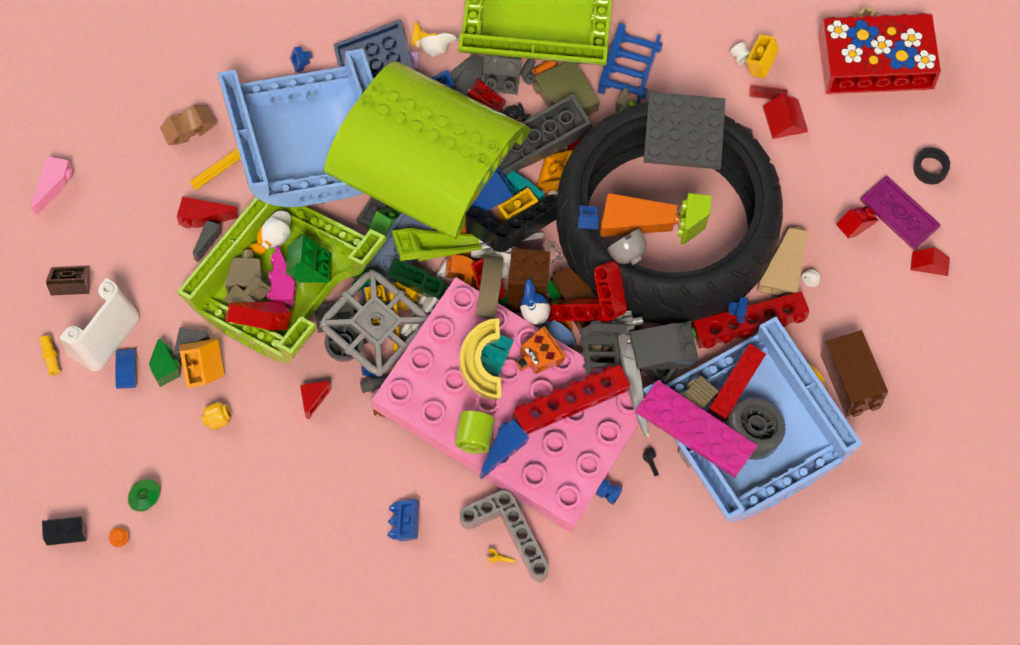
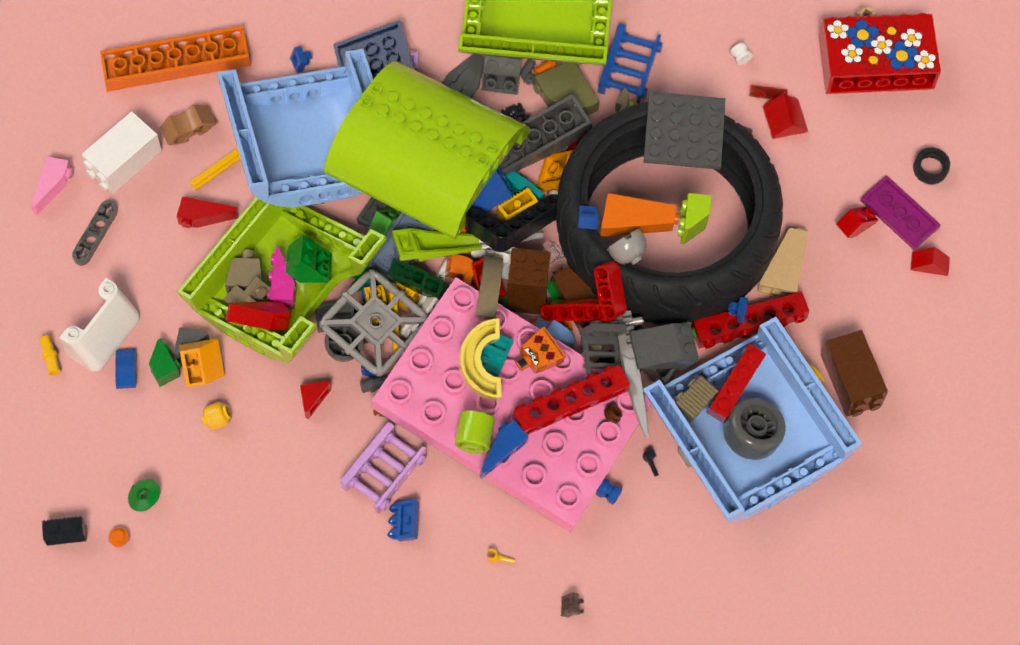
dark brown slope [46,266,89,296] -> none
dark grey slope [193,221,222,262] -> none
white hair [248,211,291,254] -> none
white hair [411,22,459,57] -> none
blue slope [432,69,456,88] -> none
light grey beam [460,490,548,582] -> none
red slope [465,78,506,112] -> none
hair [520,279,550,325] -> none
dark pink plate [635,380,758,478] -> none
yellow brick [746,35,779,78] -> none
white plate [801,269,820,287] -> none
none -> dark grey beam [72,200,118,266]
none -> white brick [82,111,162,195]
none -> orange tile [100,26,252,92]
none -> lavender fence [340,422,427,514]
none -> clear smoke tile [561,592,584,618]
none -> reddish brown plate [604,404,623,423]

